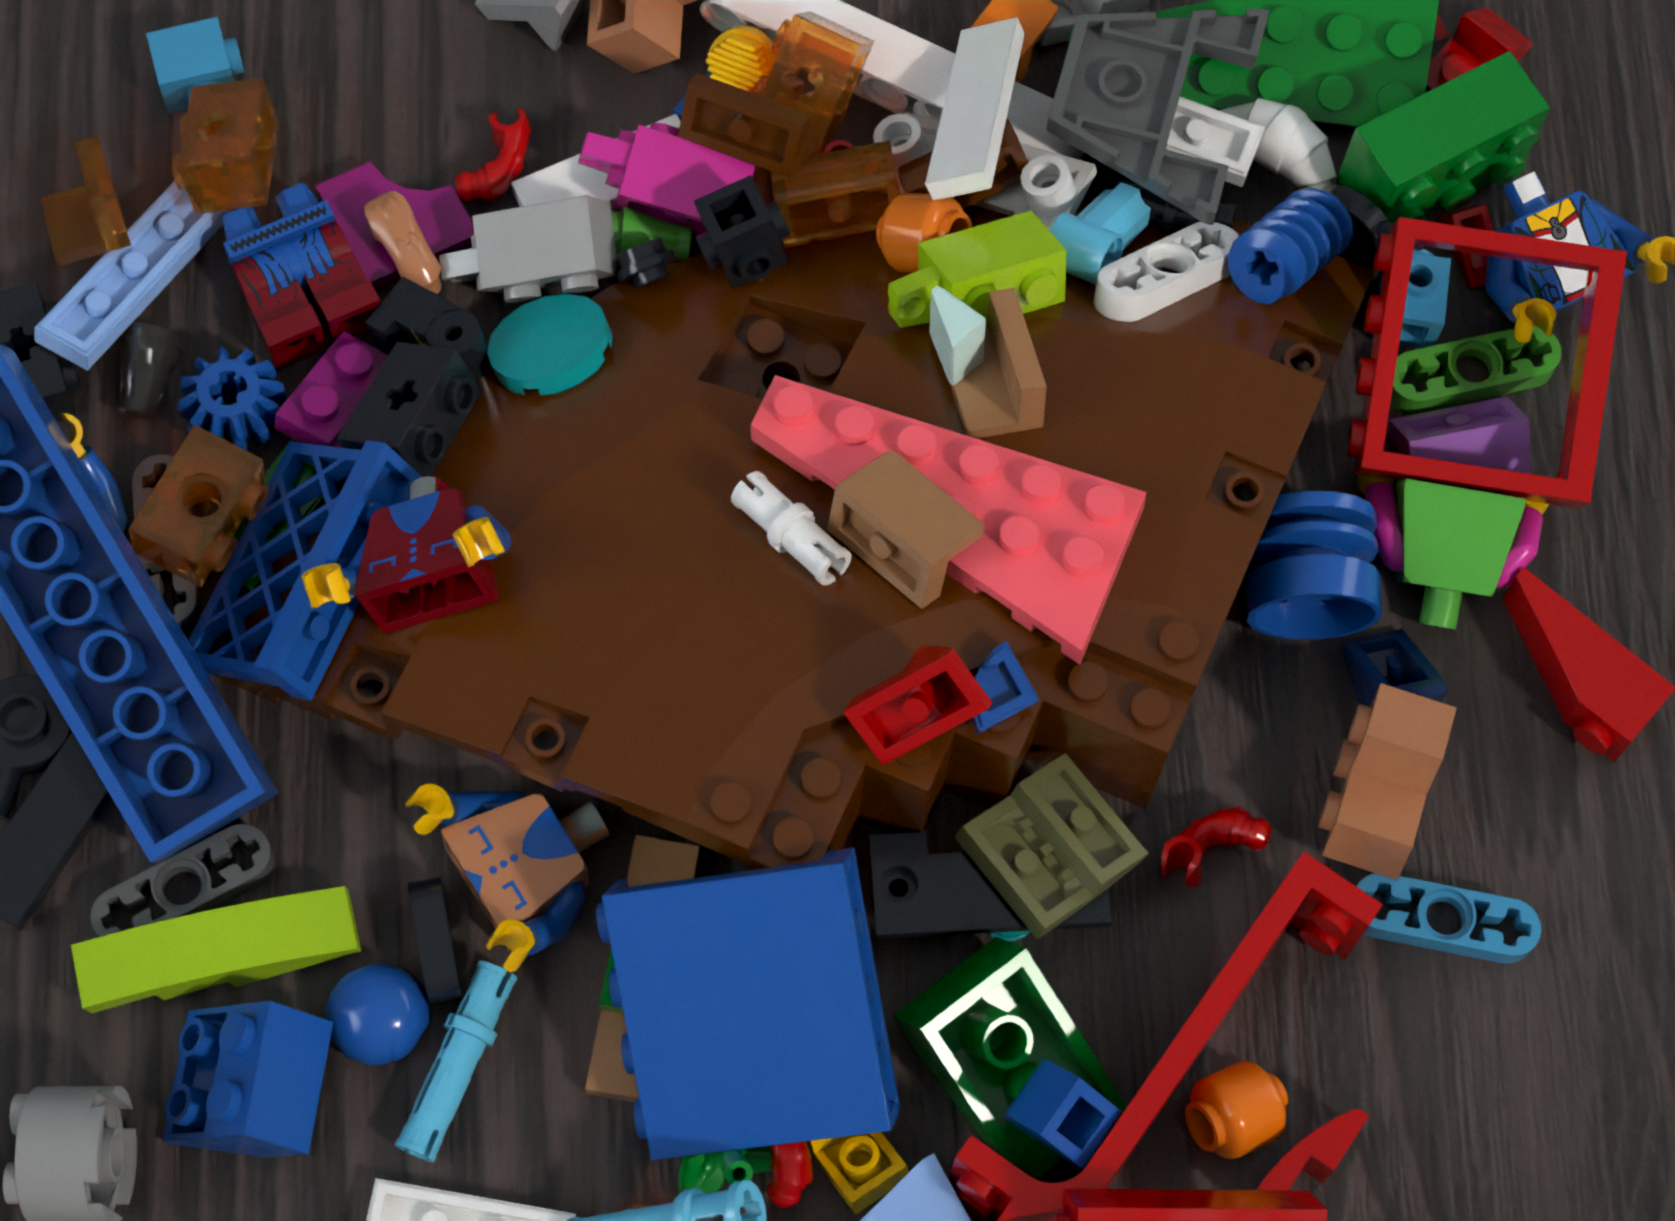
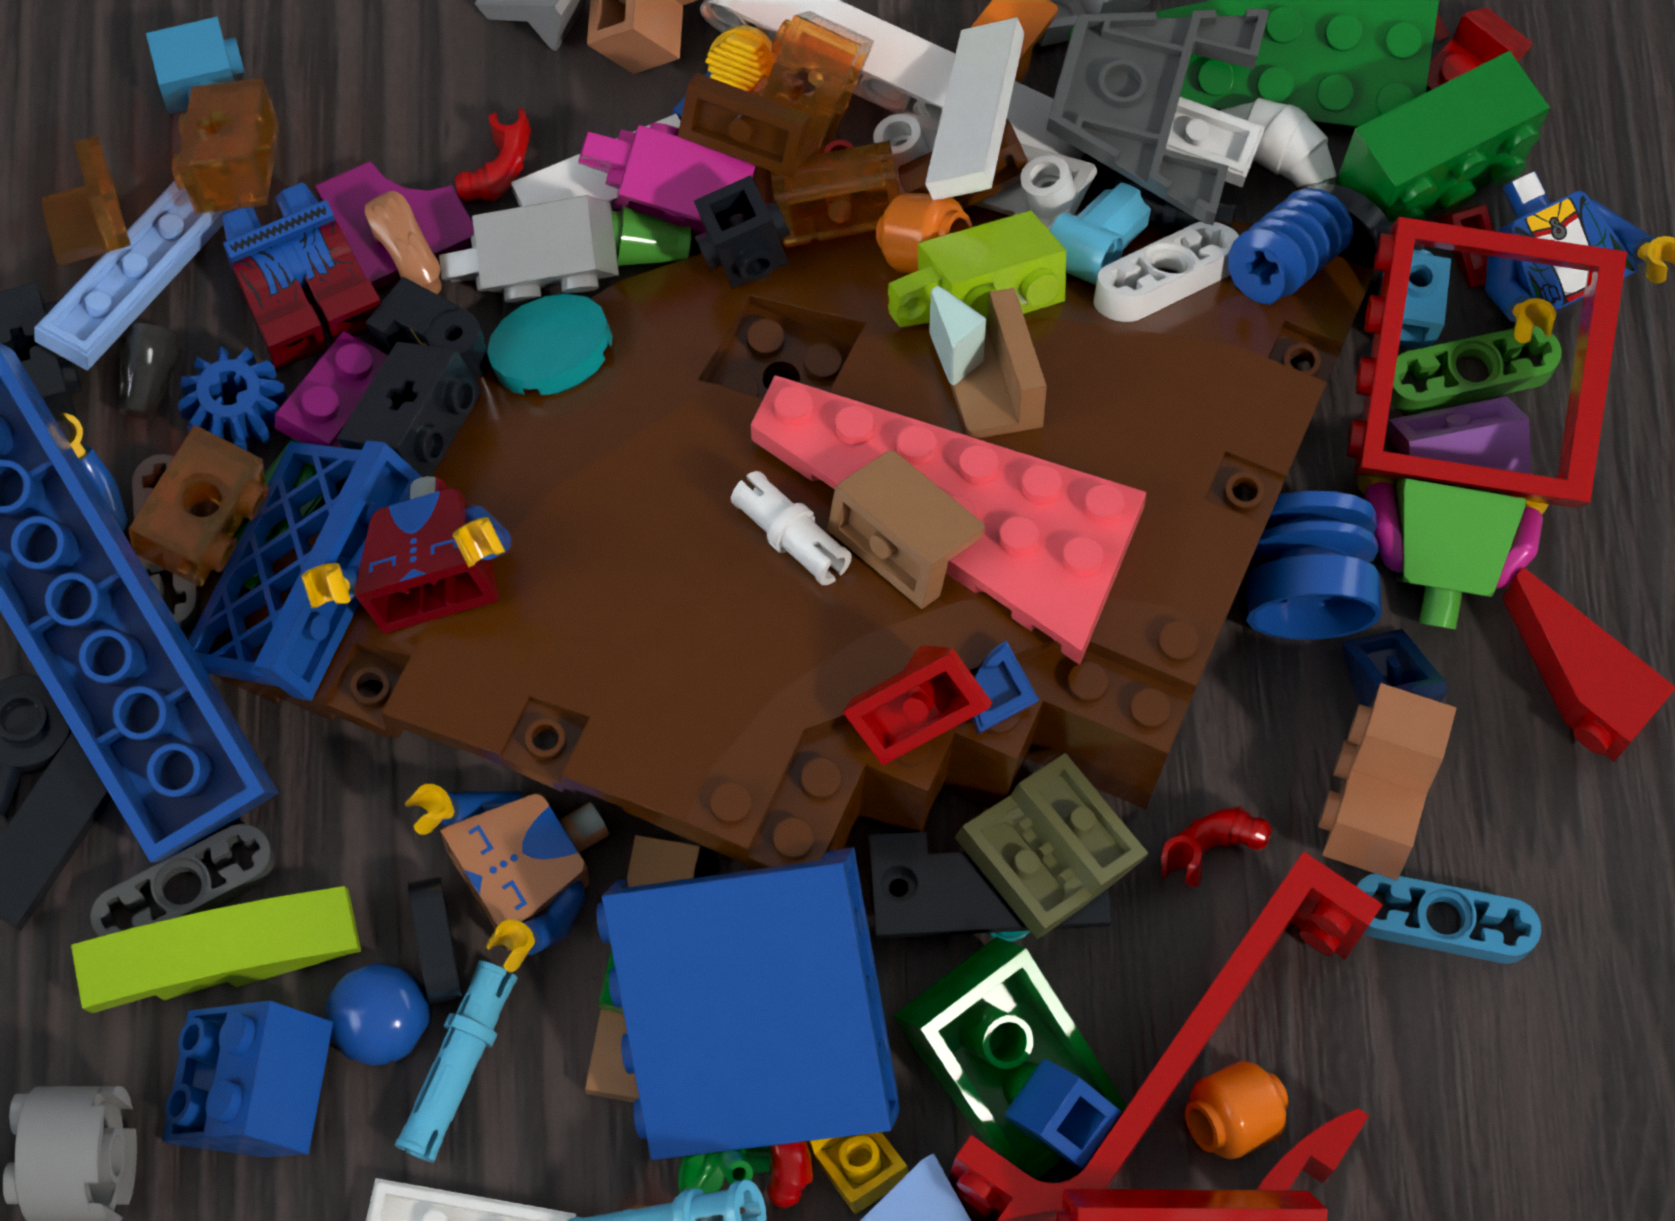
black plate [616,238,677,290] -> none

